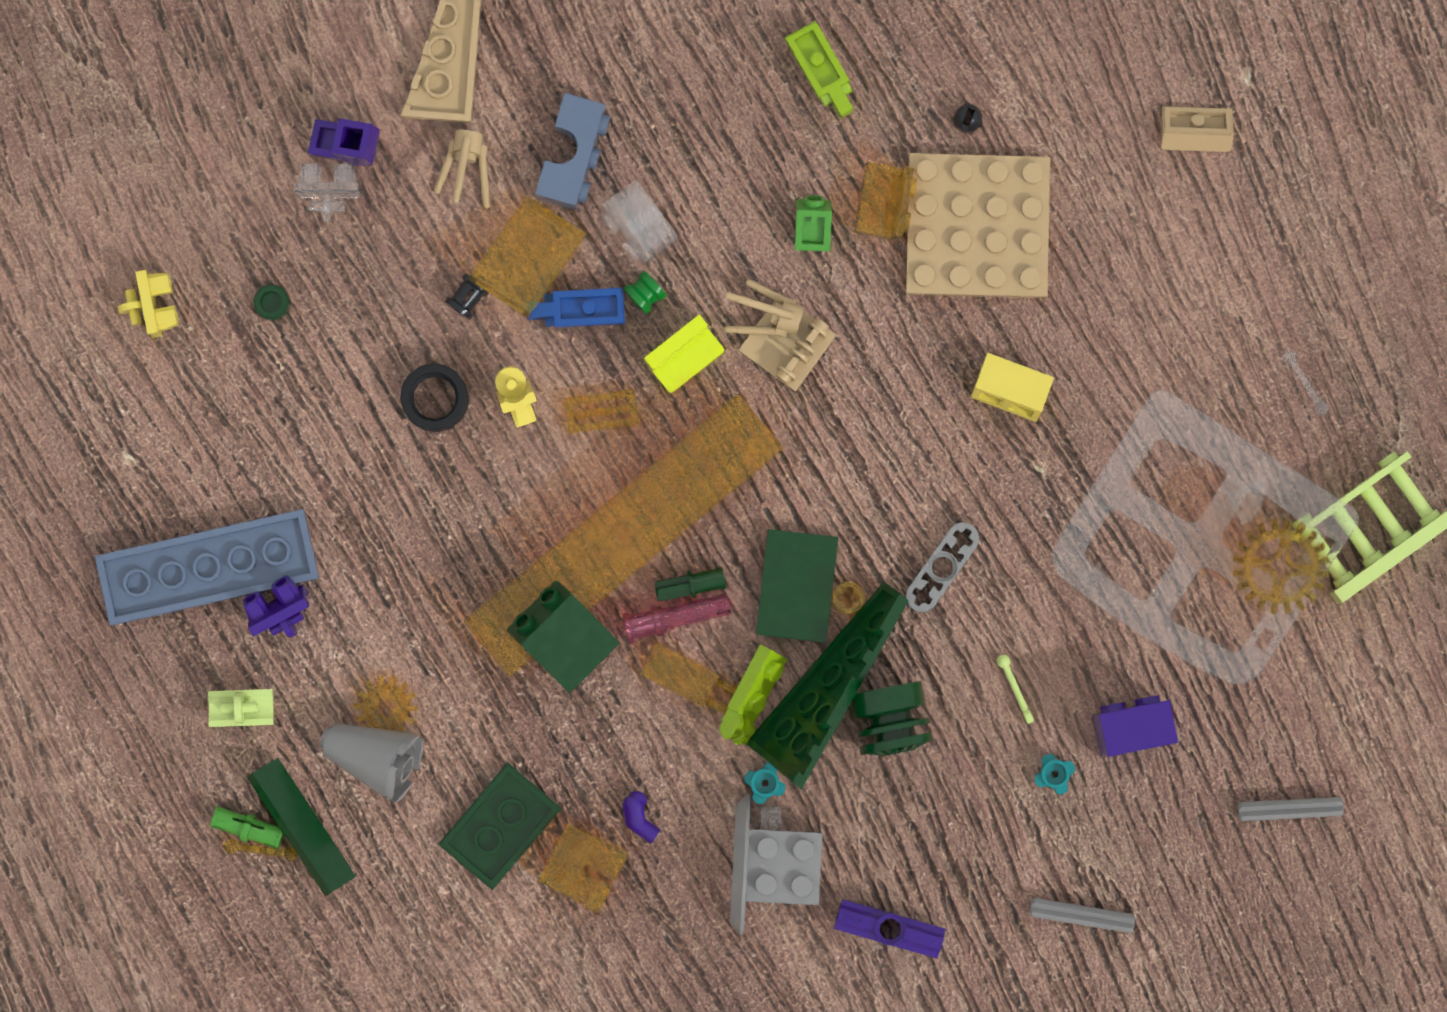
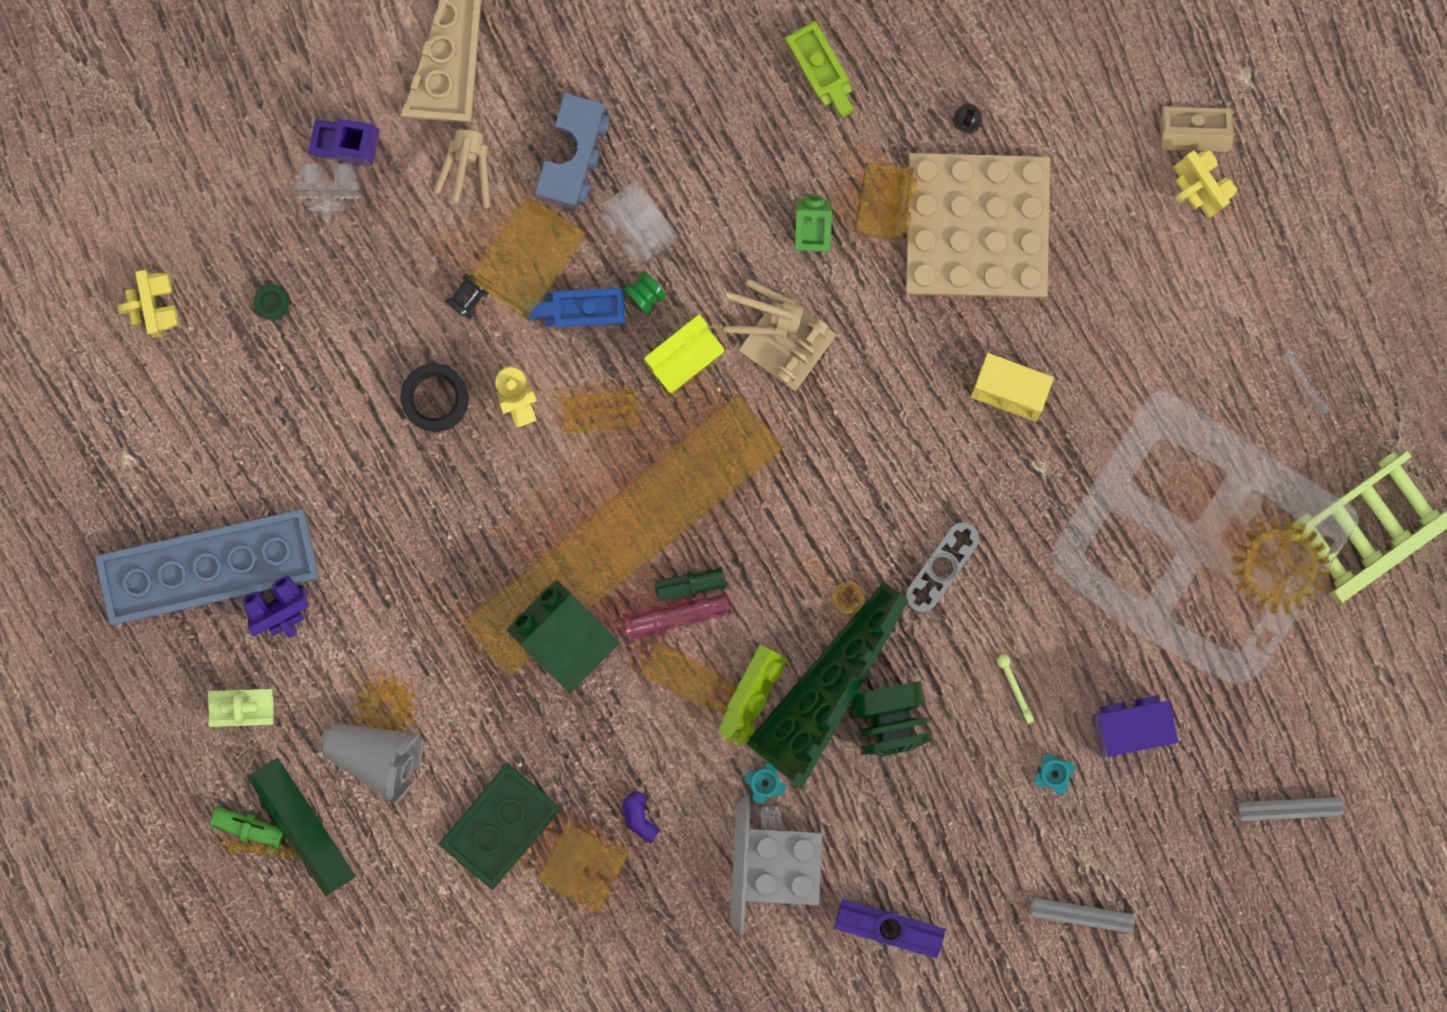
dark green tile [756,529,838,643] -> none
none -> light yellow hips [1173,150,1237,219]

